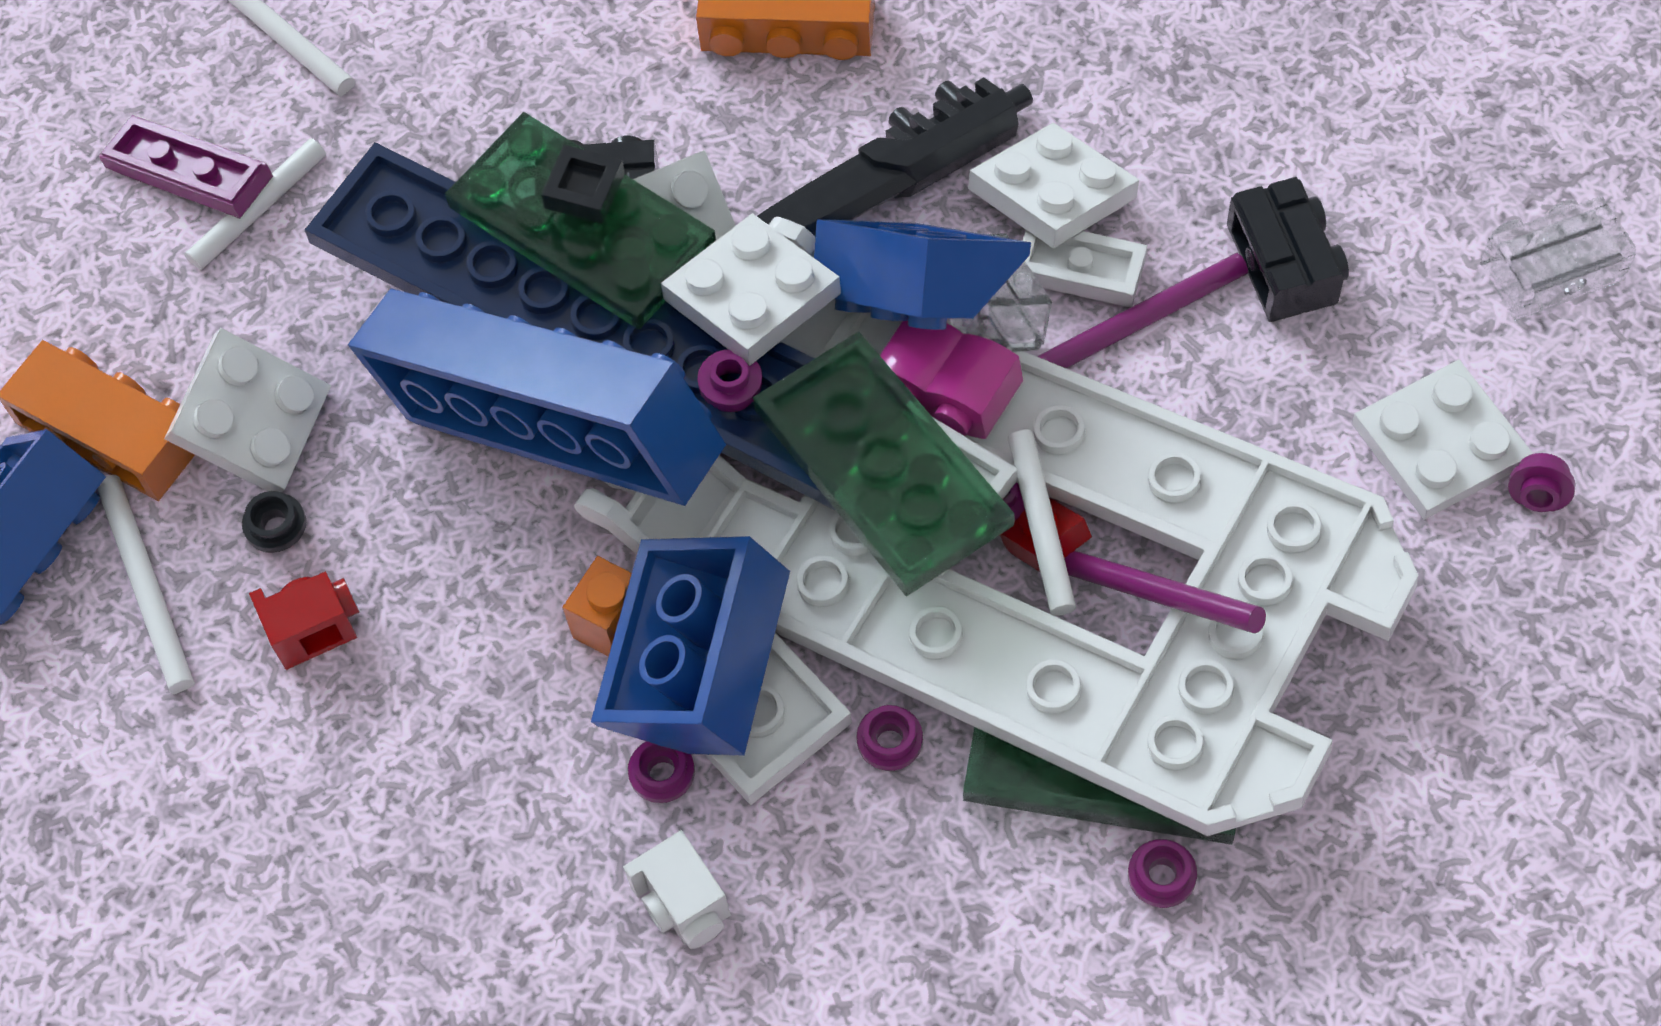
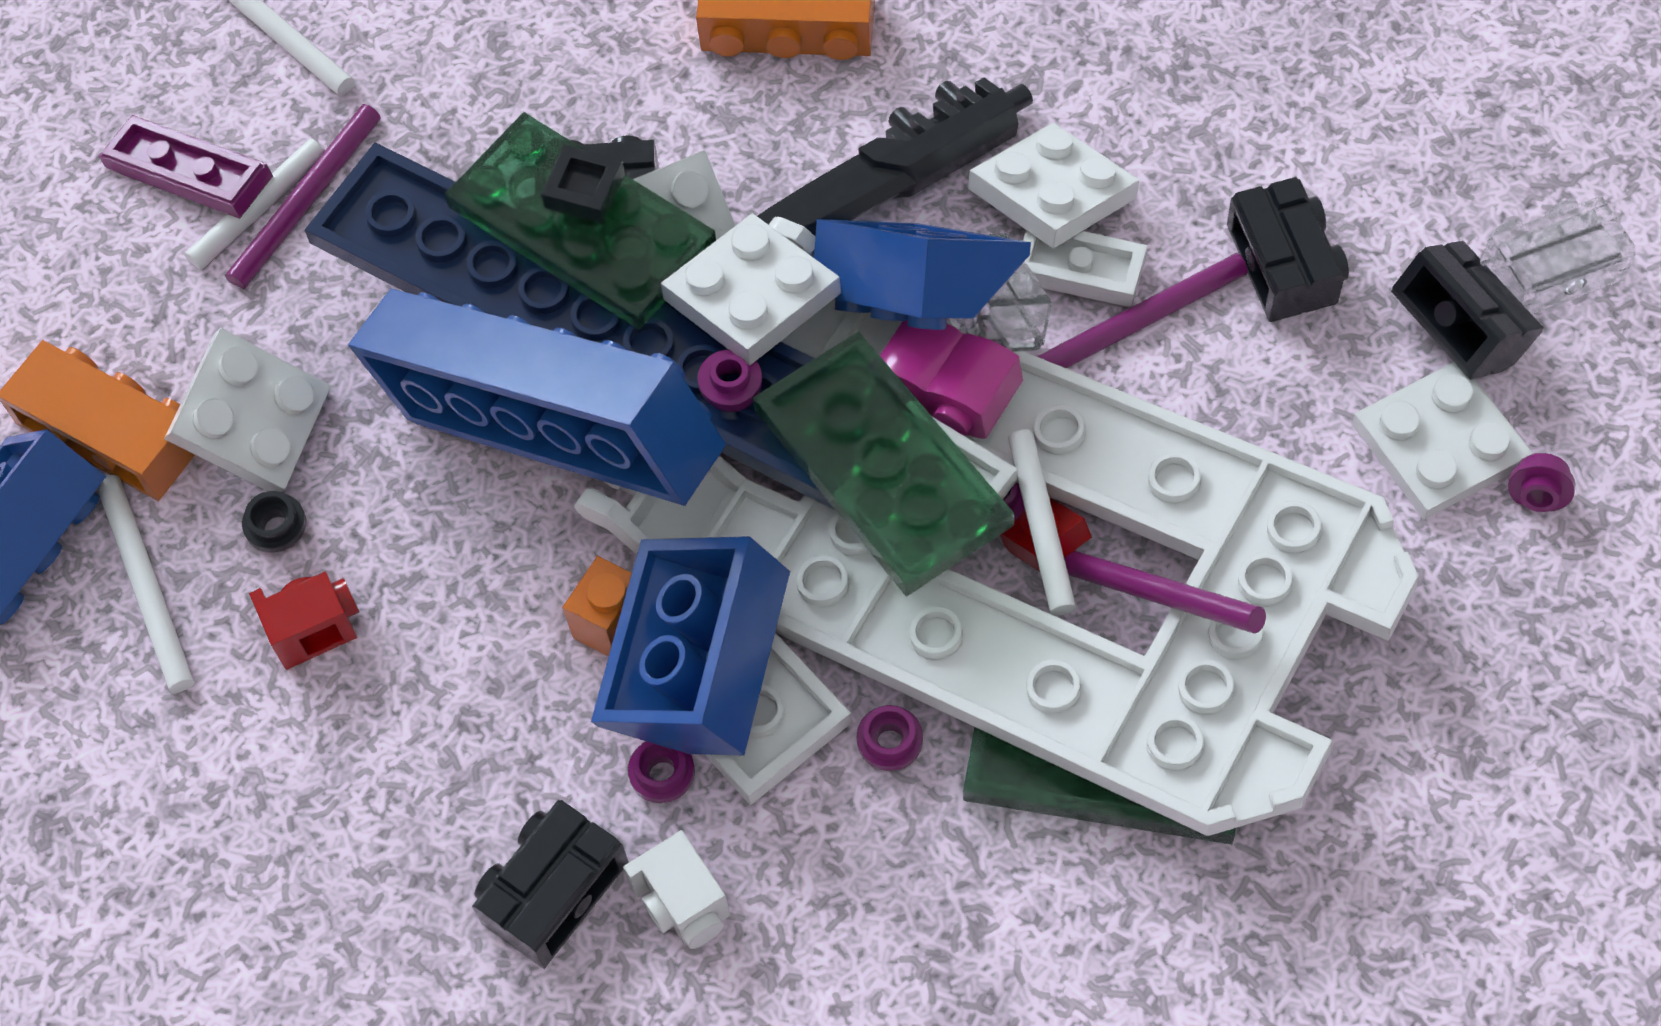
magenta plate [1128,839,1197,908] -> none
none -> magenta bar [225,104,381,289]
none -> black brick [472,799,629,969]
none -> black brick [1391,240,1544,380]

